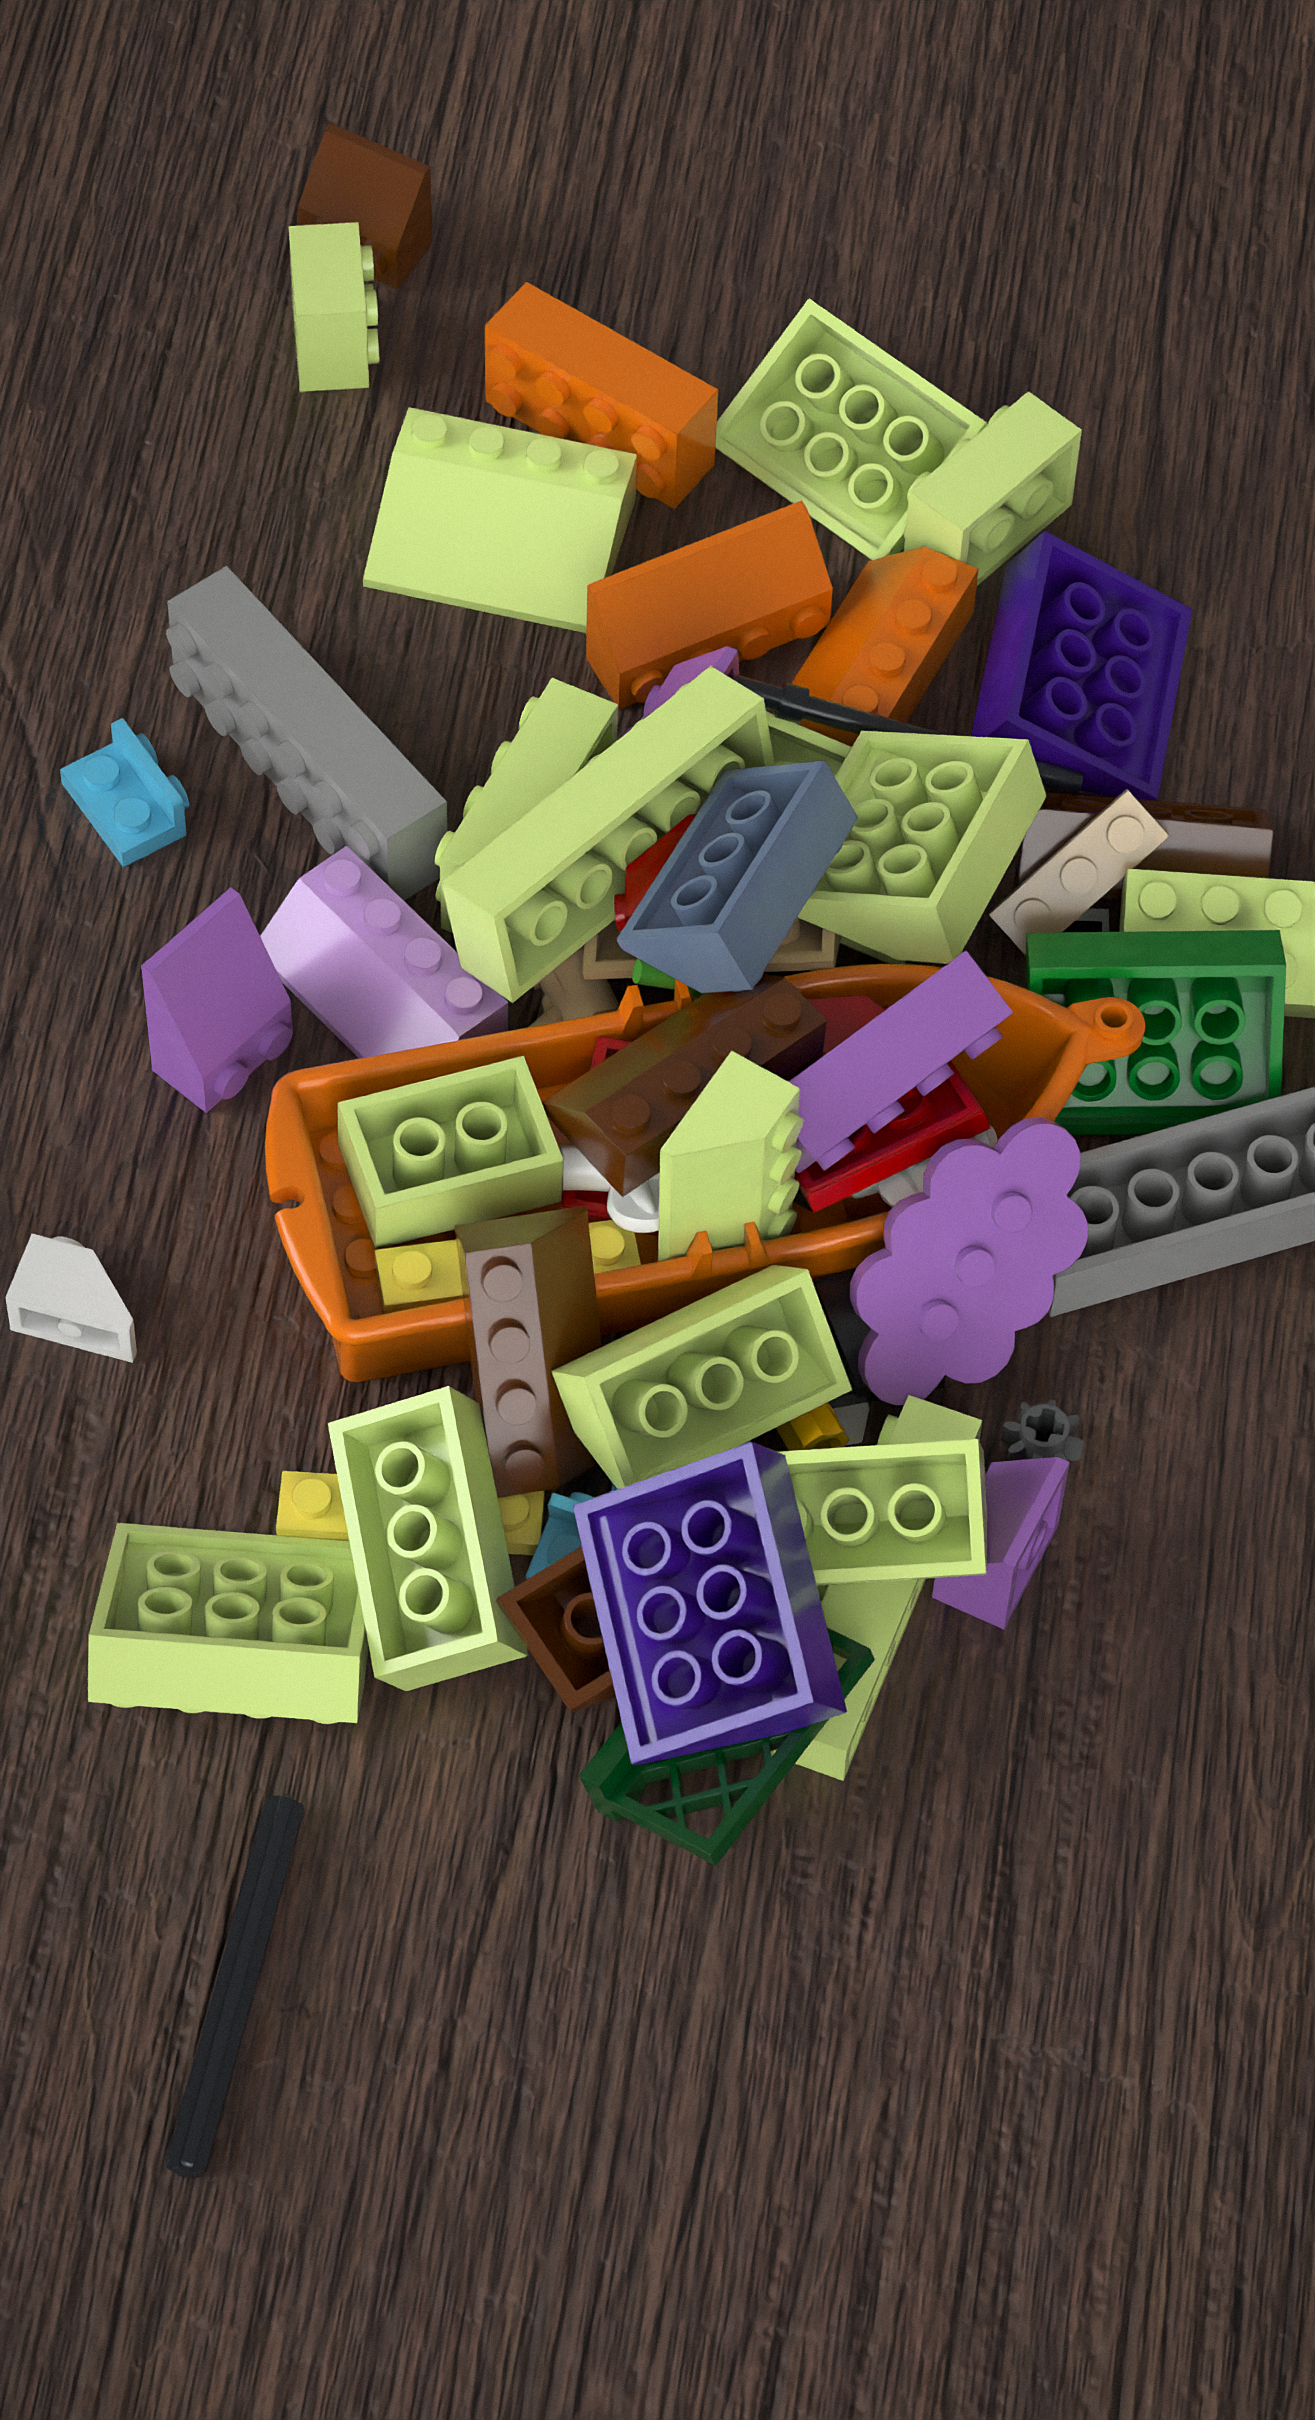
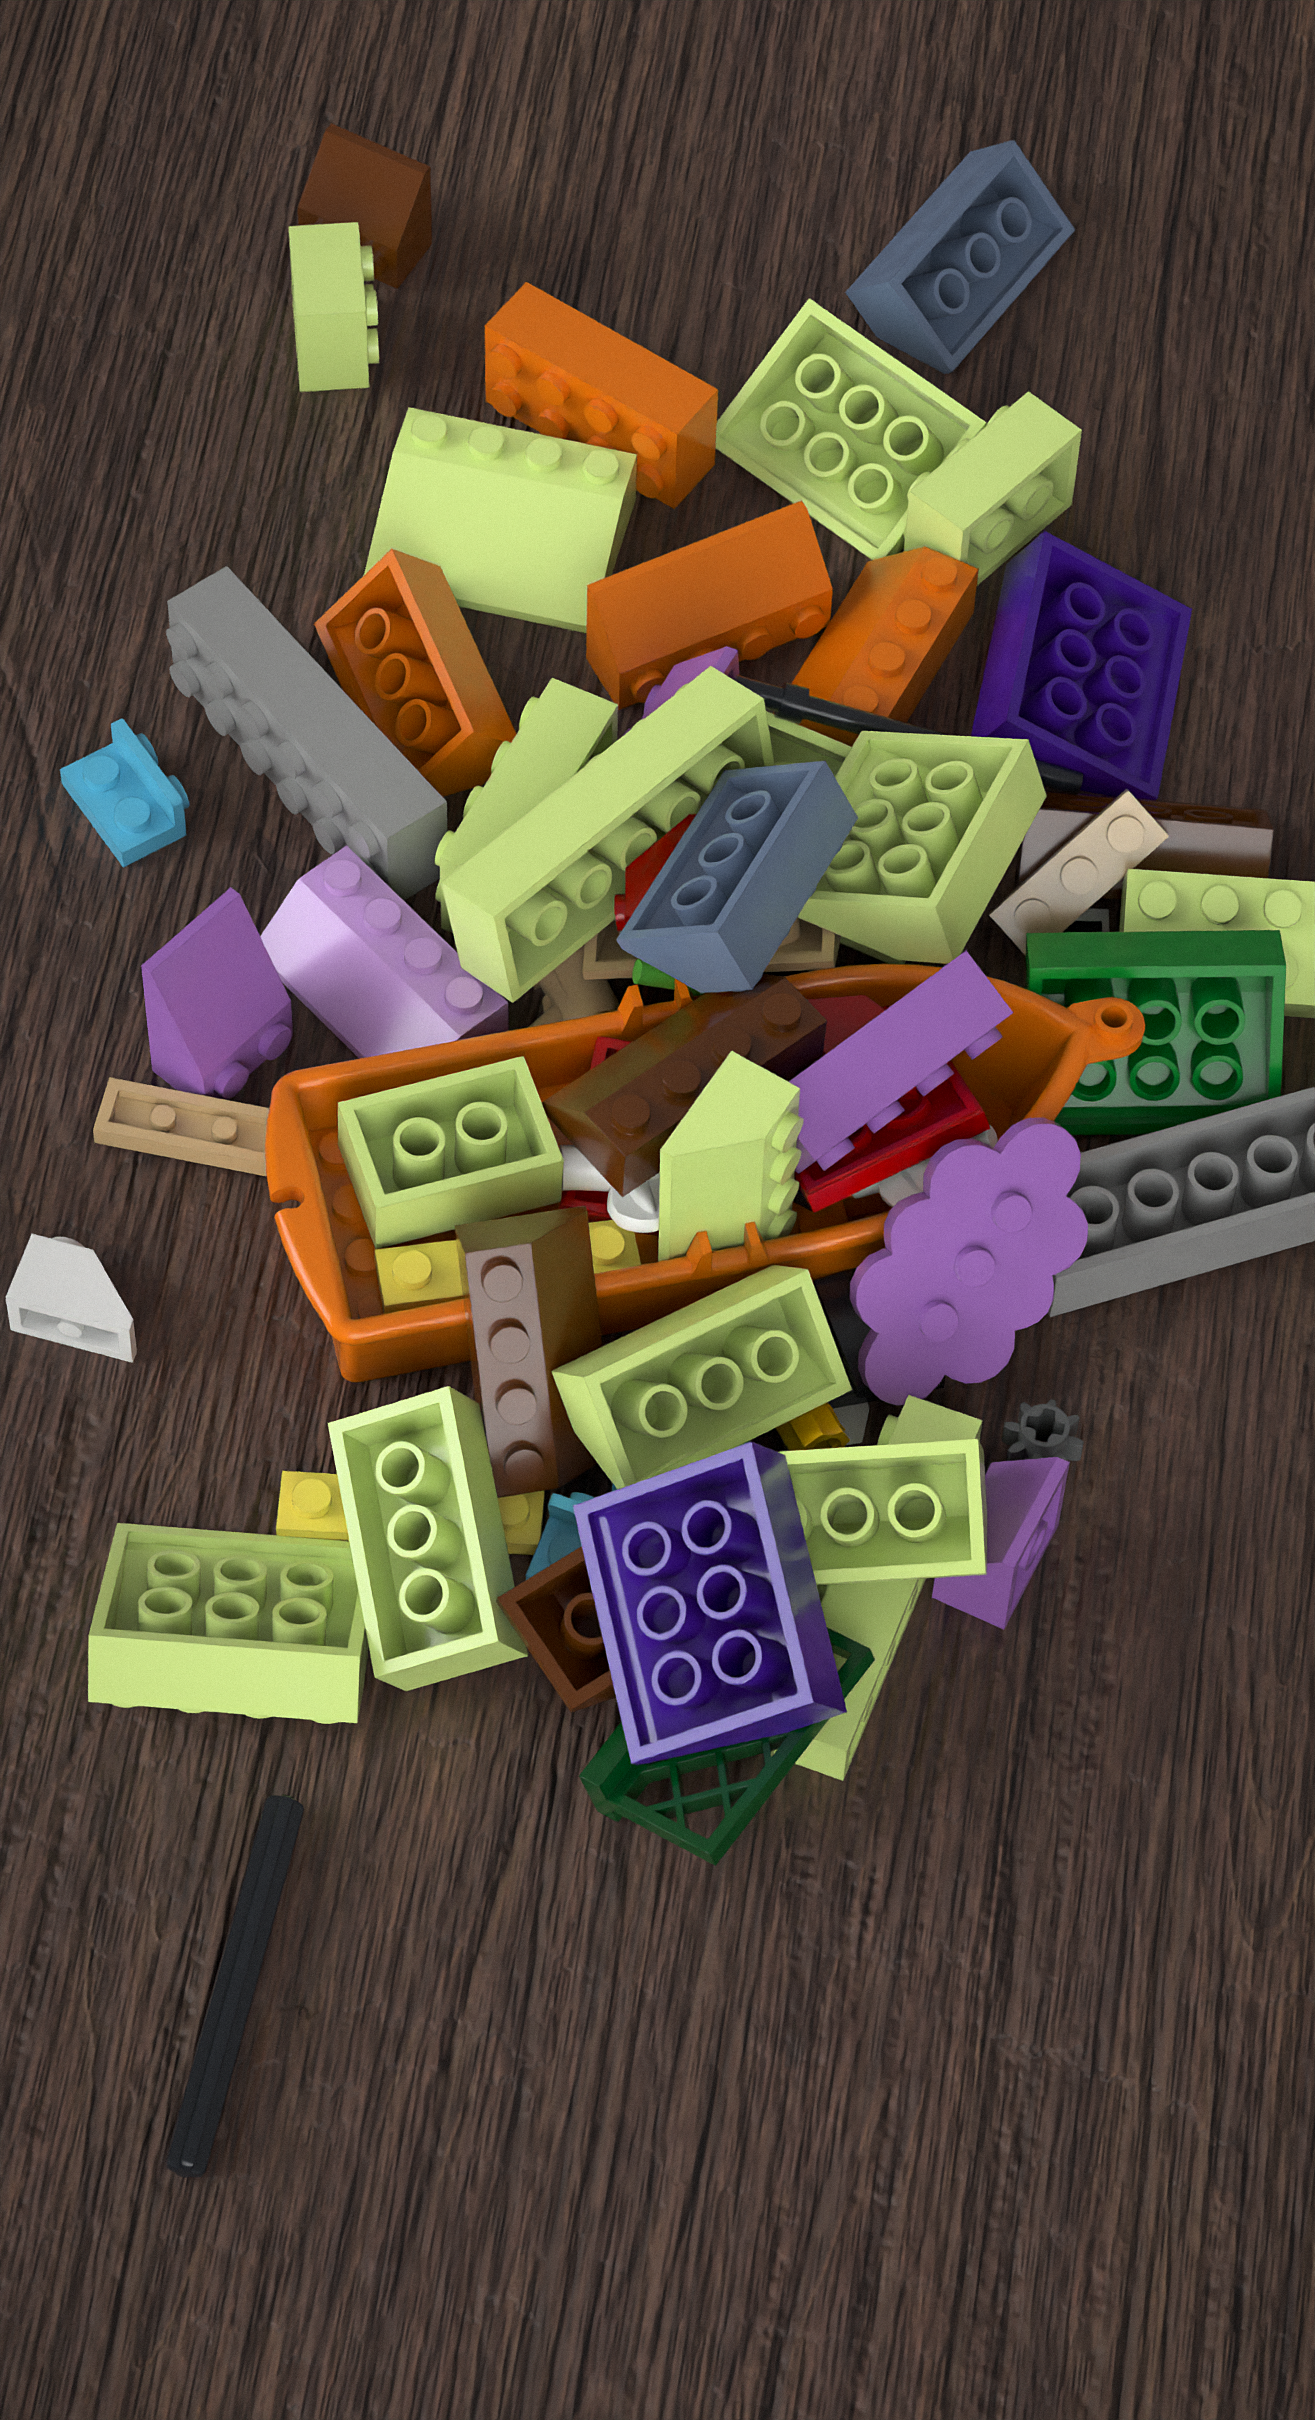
none -> tan plate [93,1077,269,1176]
none -> orange slope [314,549,516,797]
none -> sand blue slope [845,140,1075,374]

